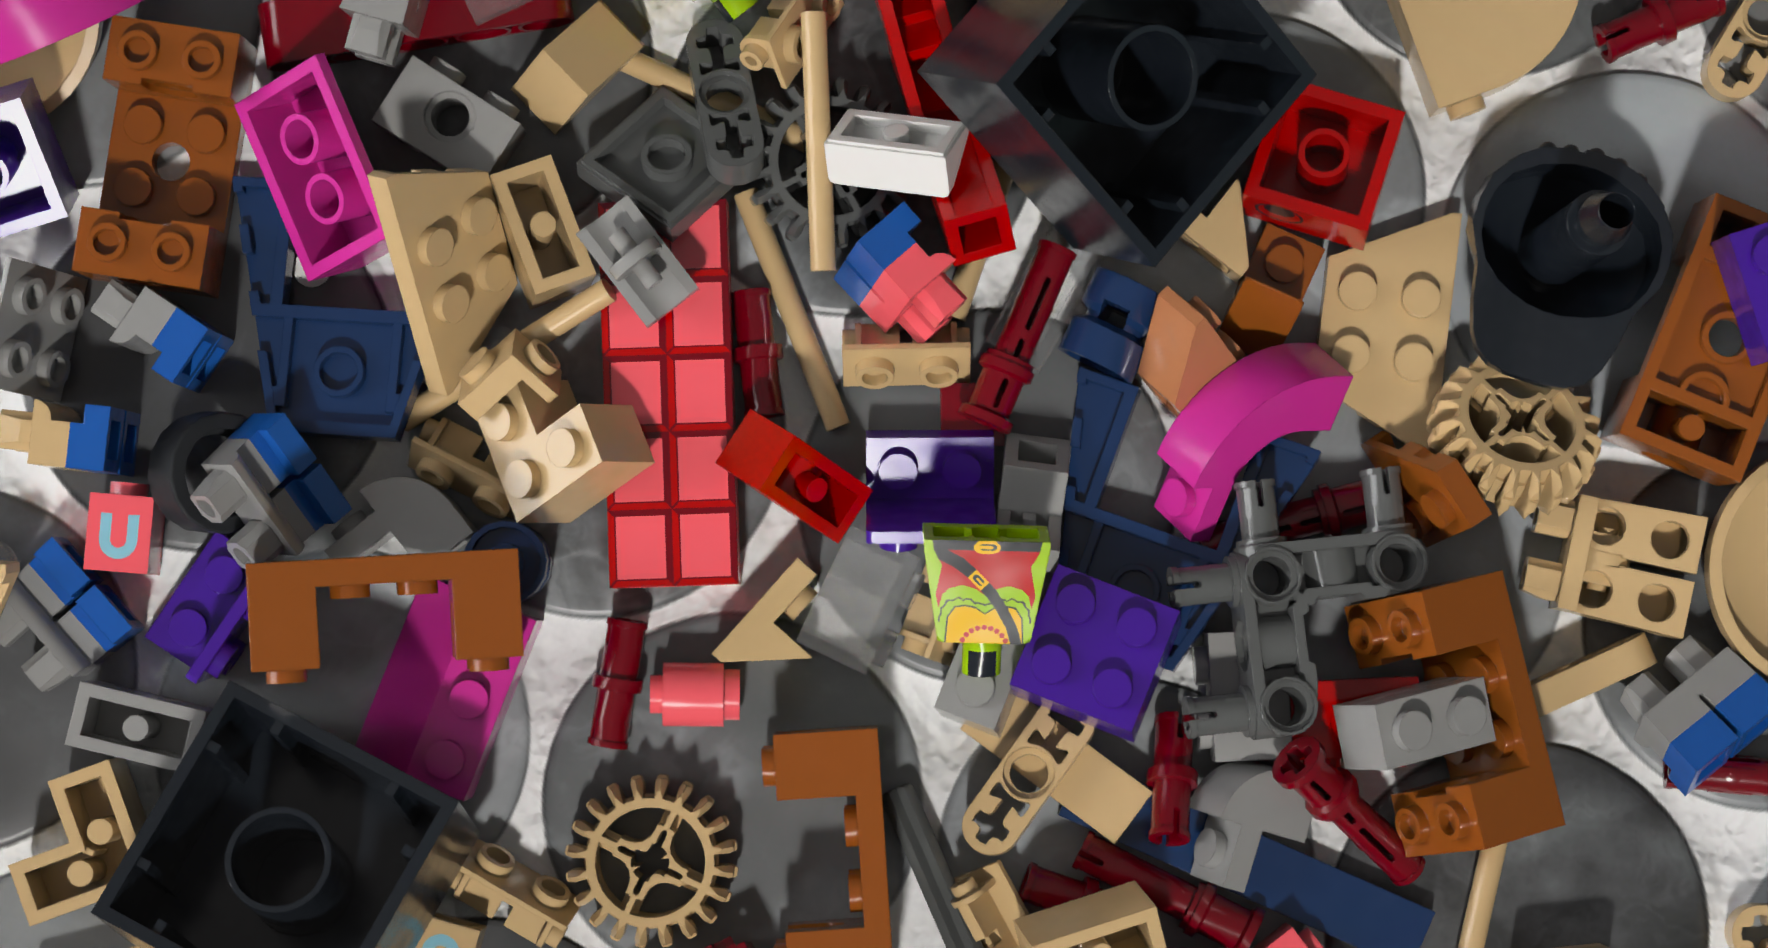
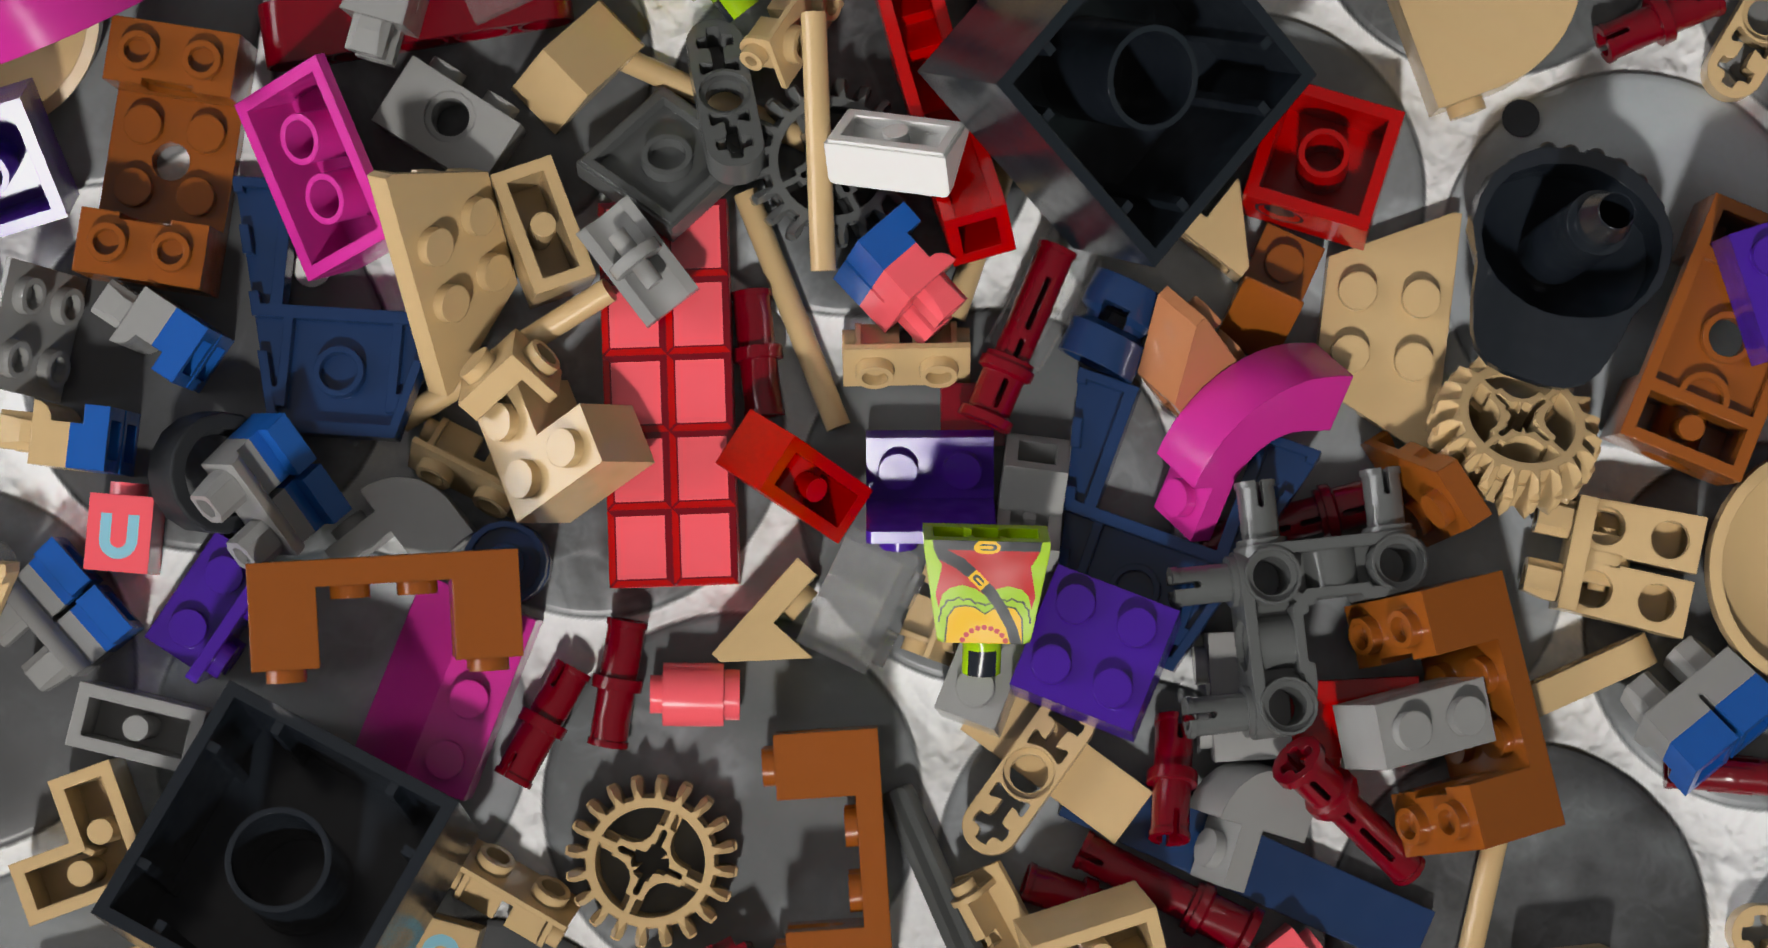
none -> dark red pin [494,658,591,790]
none -> black sticker [1502,99,1540,137]

